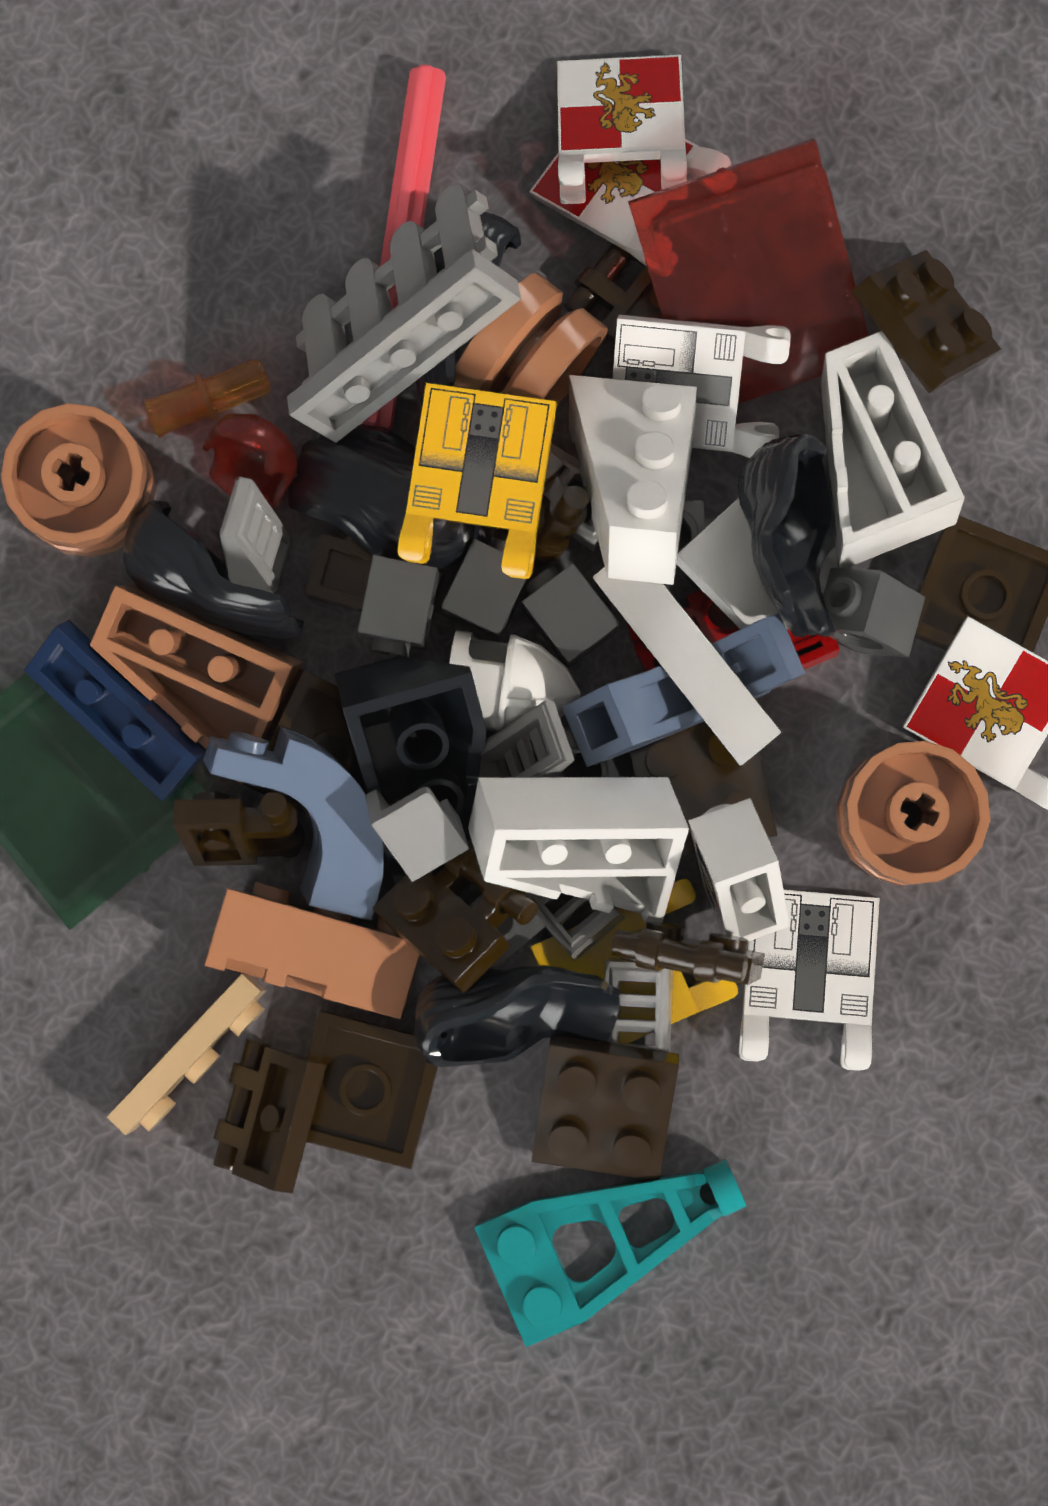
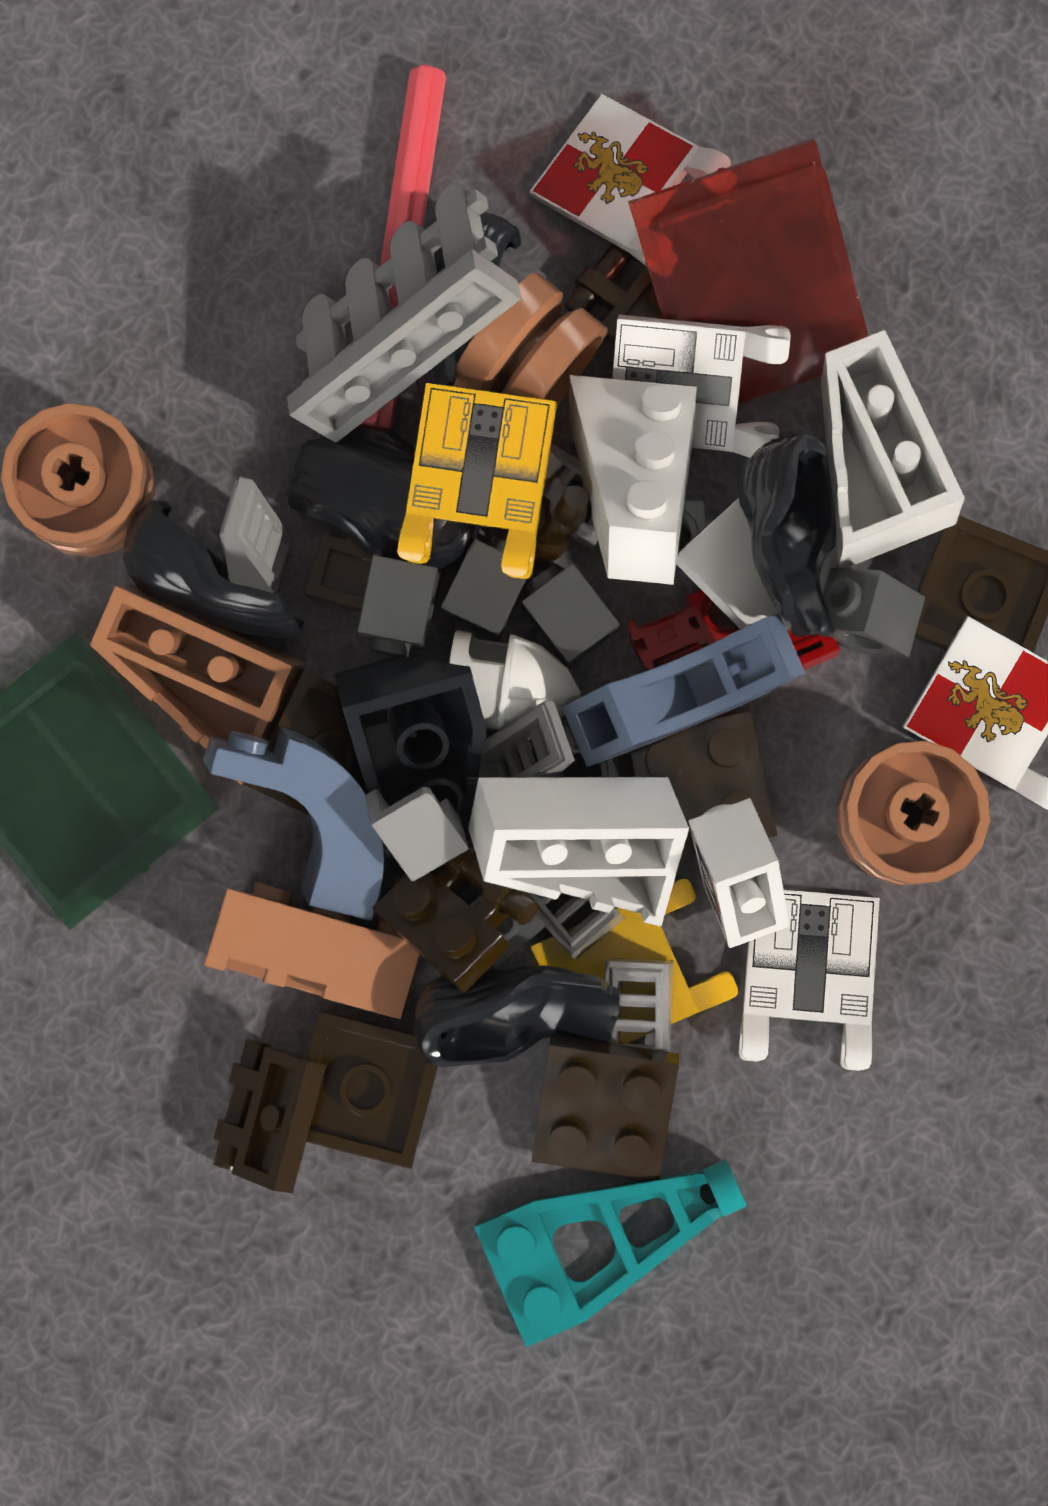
dark blue plate [24,620,206,802] -> none
tan plate [107,973,267,1135] -> none
clear orange axle [143,359,271,438] -> none
dark brown plate [173,791,305,866] -> none
clear red hair [202,414,298,508] -> none
flag [557,55,687,204] -> none
white sticker [593,567,781,766] -> none
dark brown plate [612,922,765,985] -> none
dark brown plate [852,250,1001,394] -> none

